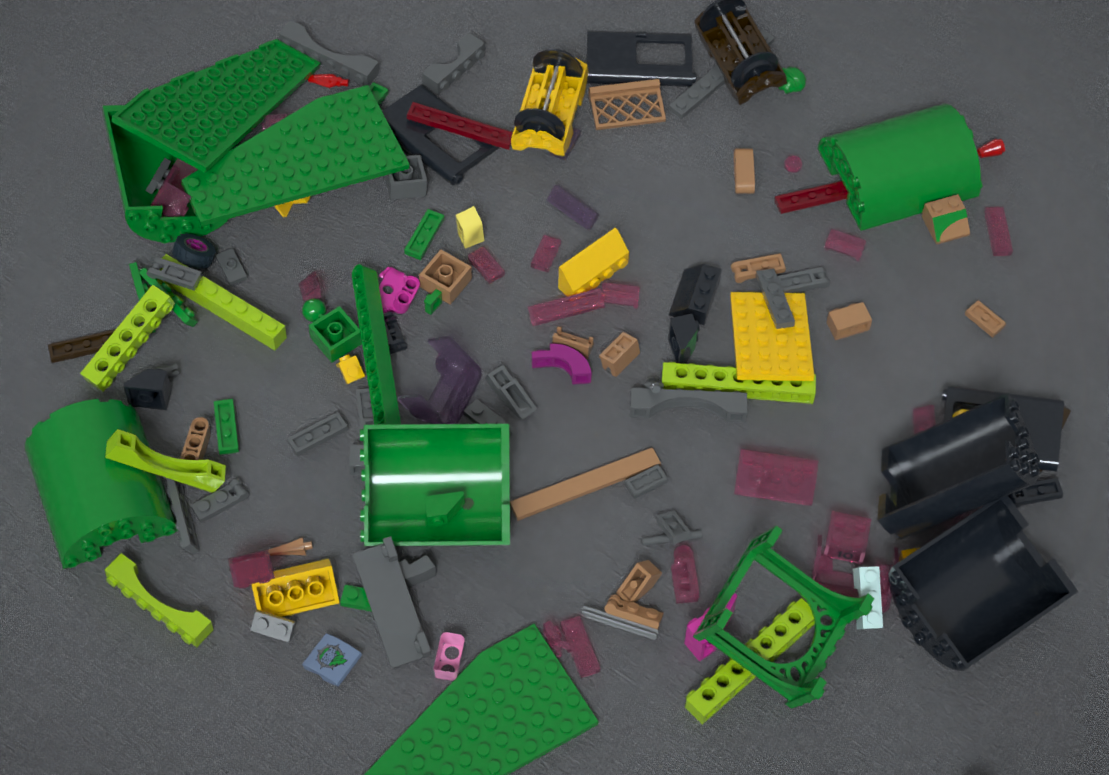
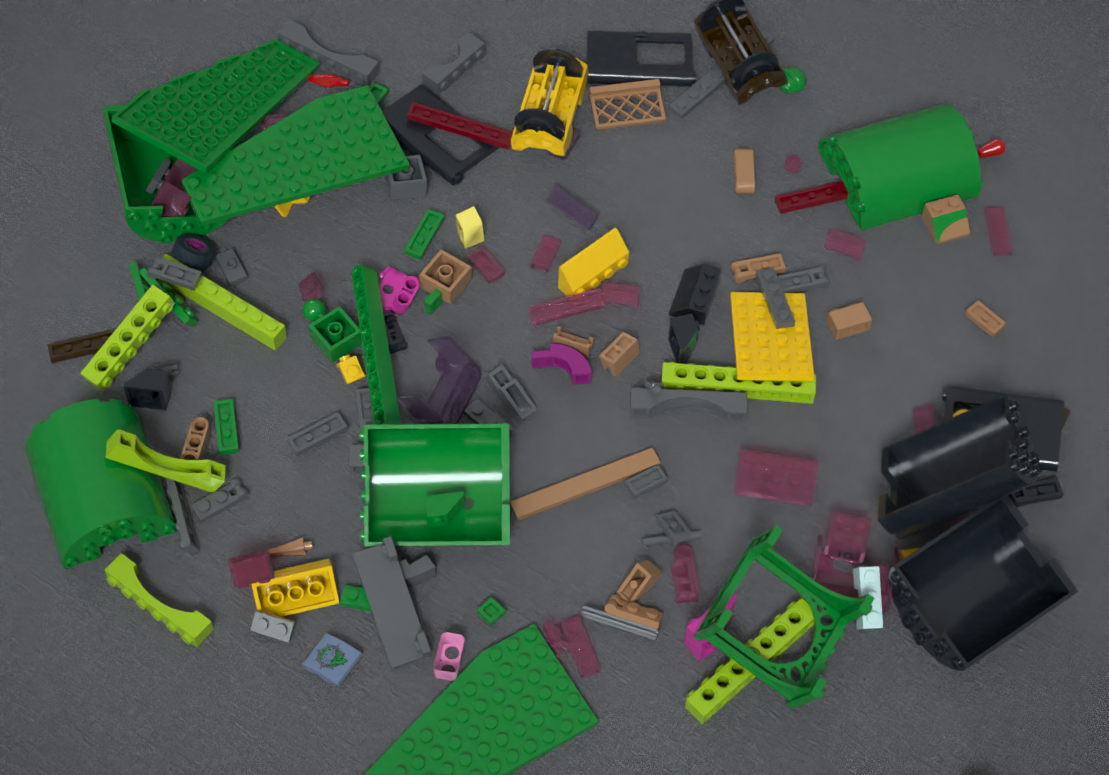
none -> green plate [477,597,505,626]

